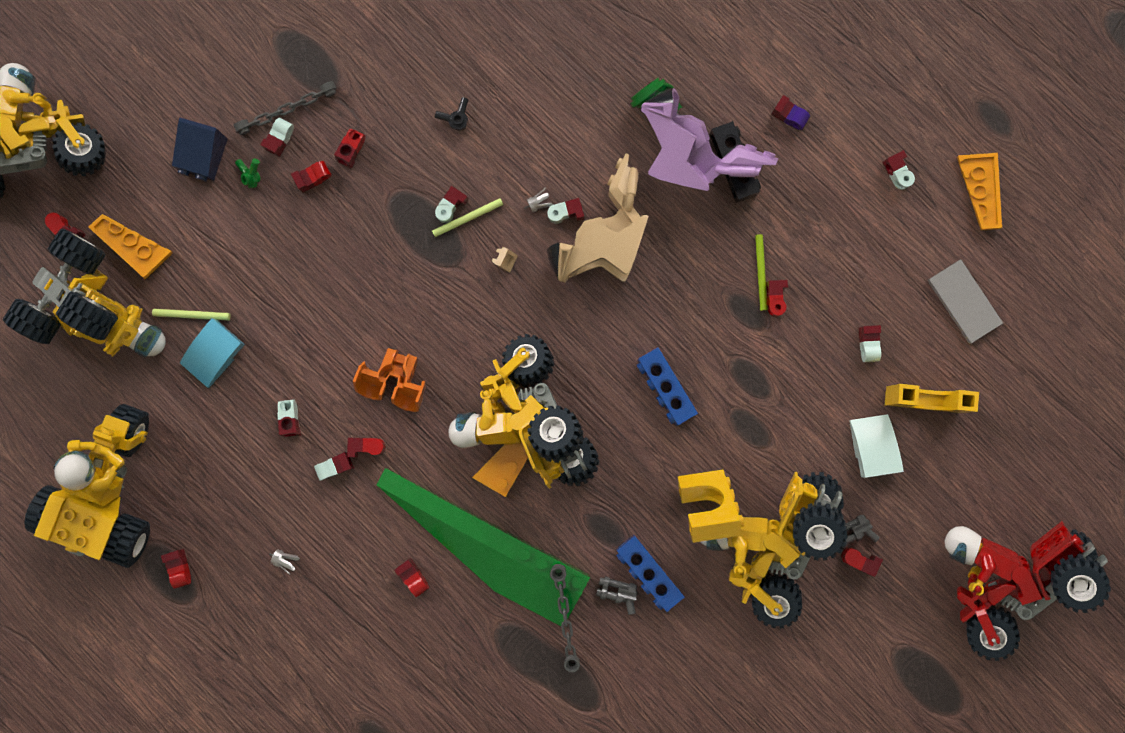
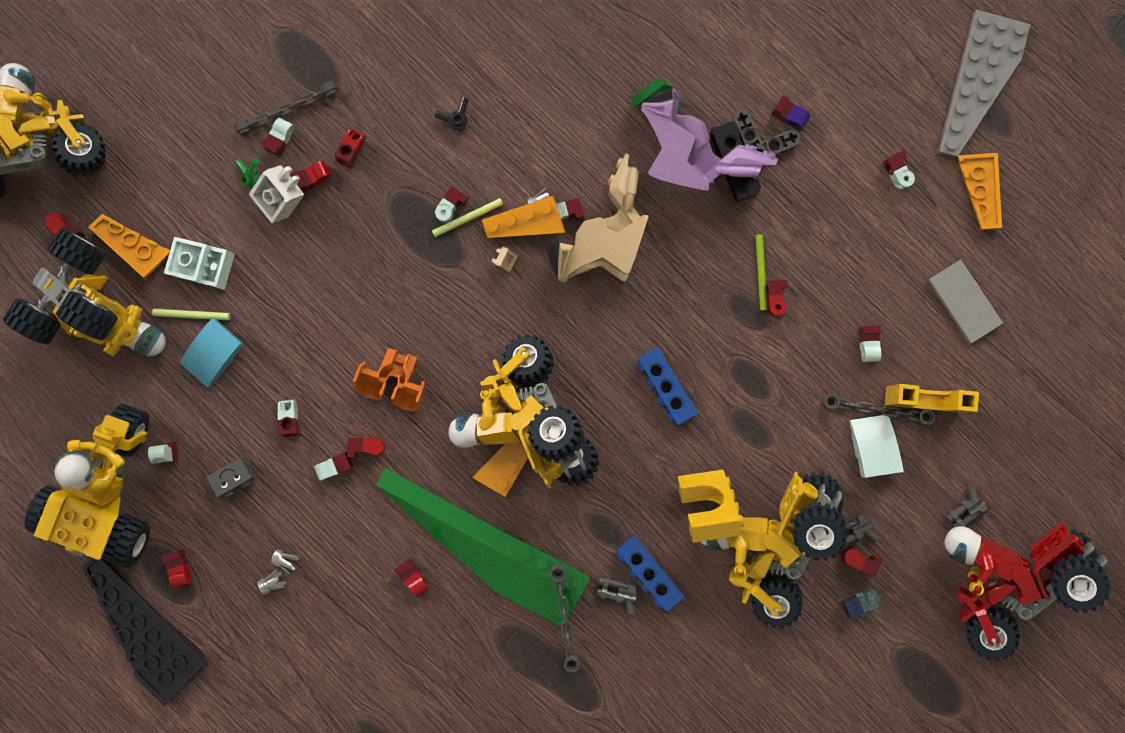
dark blue slope [172,117,228,182] -> none
none -> black wing [82,557,208,706]
none -> light aqua leg [148,442,178,464]
none -> light aqua slope [164,237,235,290]
none -> dark grey brick [206,457,256,498]
none -> white hinge [249,165,304,223]
none -> flat silver piece [256,569,287,595]
none -> light orange wing [482,196,566,238]
none -> dark grey beam [733,110,801,156]
none -> dark grey piece [823,394,935,425]
none -> leg [841,589,882,620]
none -> light grey wing [937,10,1030,158]
none -> dark grey piece [946,486,988,528]

